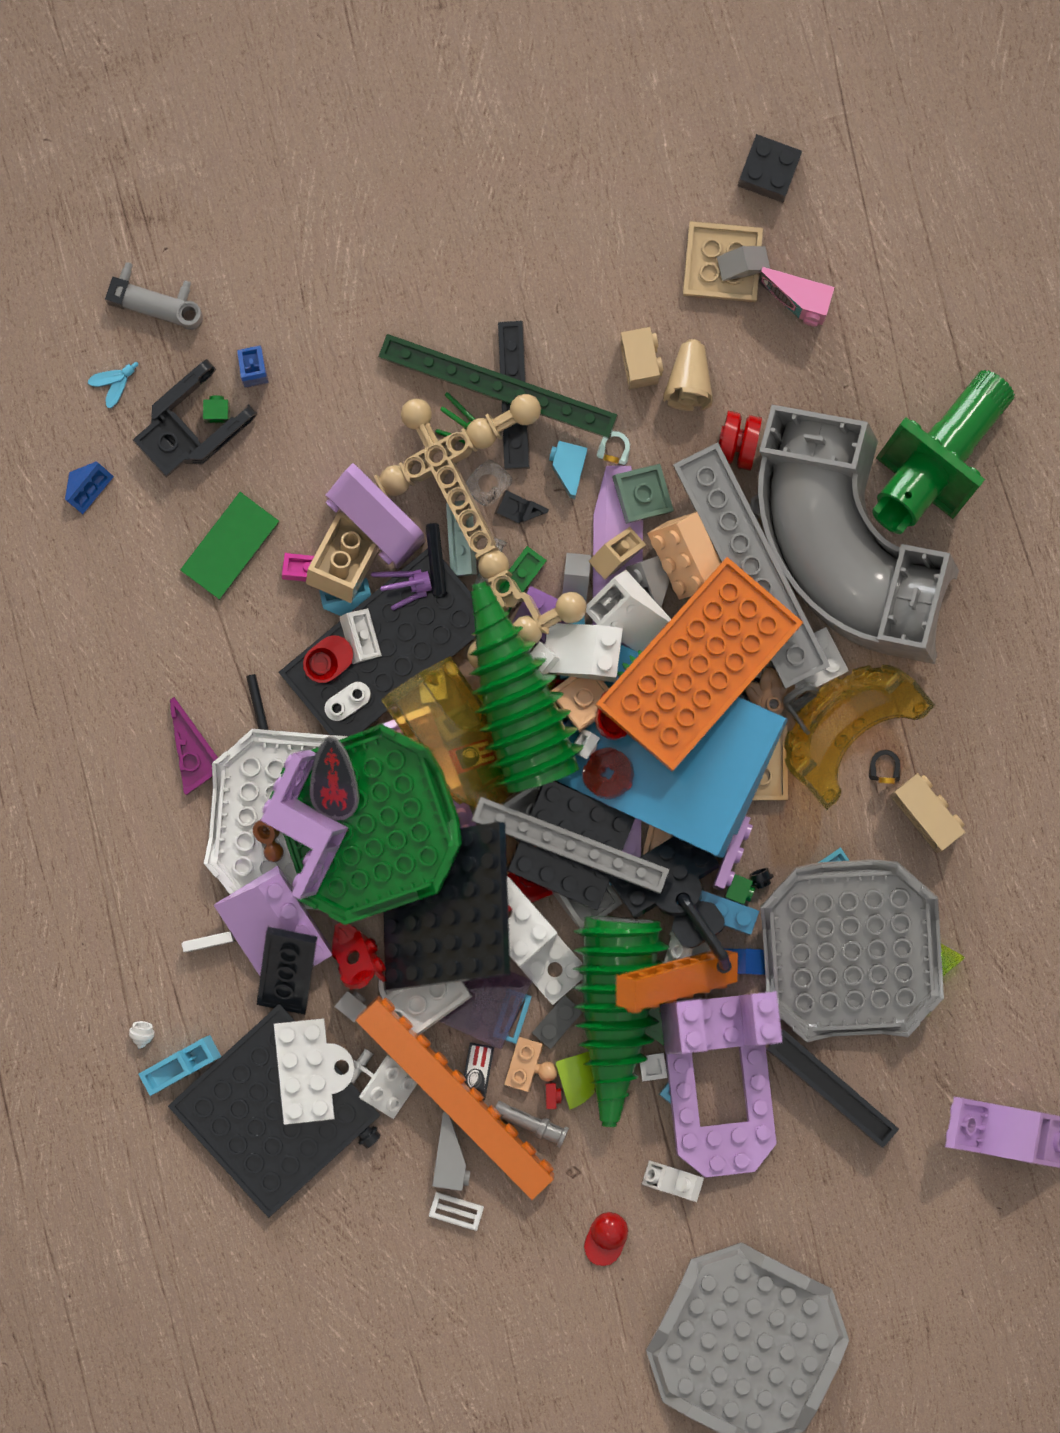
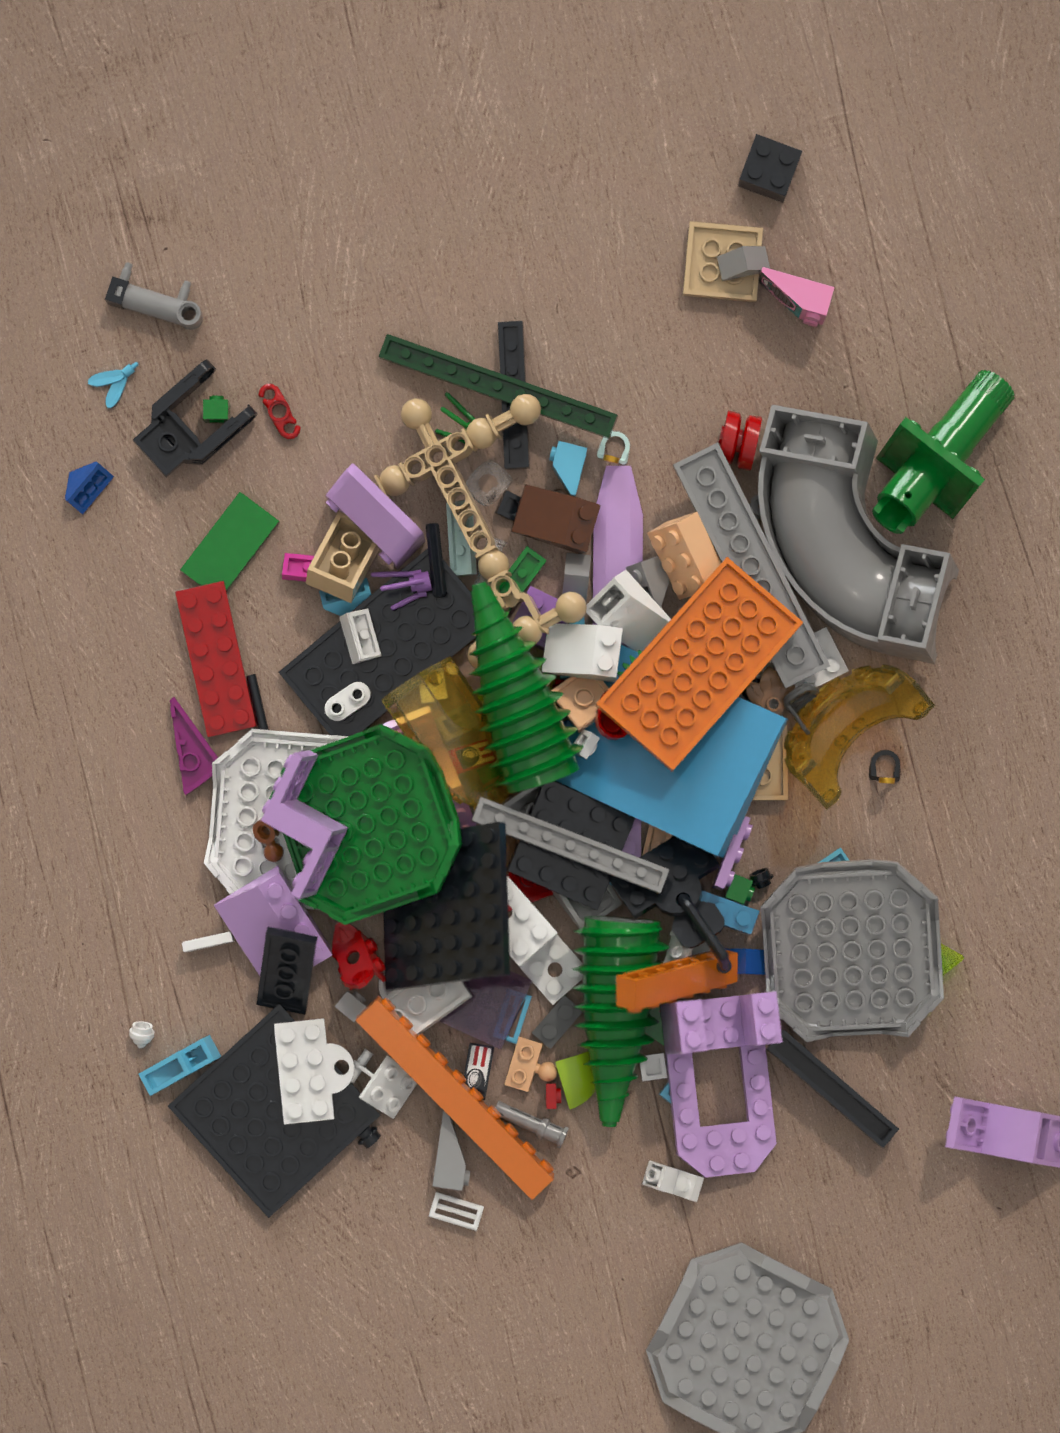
blue slope [237,345,269,388] -> none
red cap [303,635,353,683] -> none
shield [310,736,359,821] -> none
white plate [530,641,560,674] -> none
clear red plate [582,748,634,799] -> none
red cap [584,1212,629,1266] -> none
tan slope [589,527,646,579] -> none
sand green plate [612,464,674,524] -> none
tan brick [620,327,663,390] -> none
tan cone [663,339,713,411] -> none
tan brick [889,773,965,853] -> none
none -> red plate [175,581,257,737]
none -> red piece [258,383,301,439]
none -> reddish brown slope [511,484,601,554]

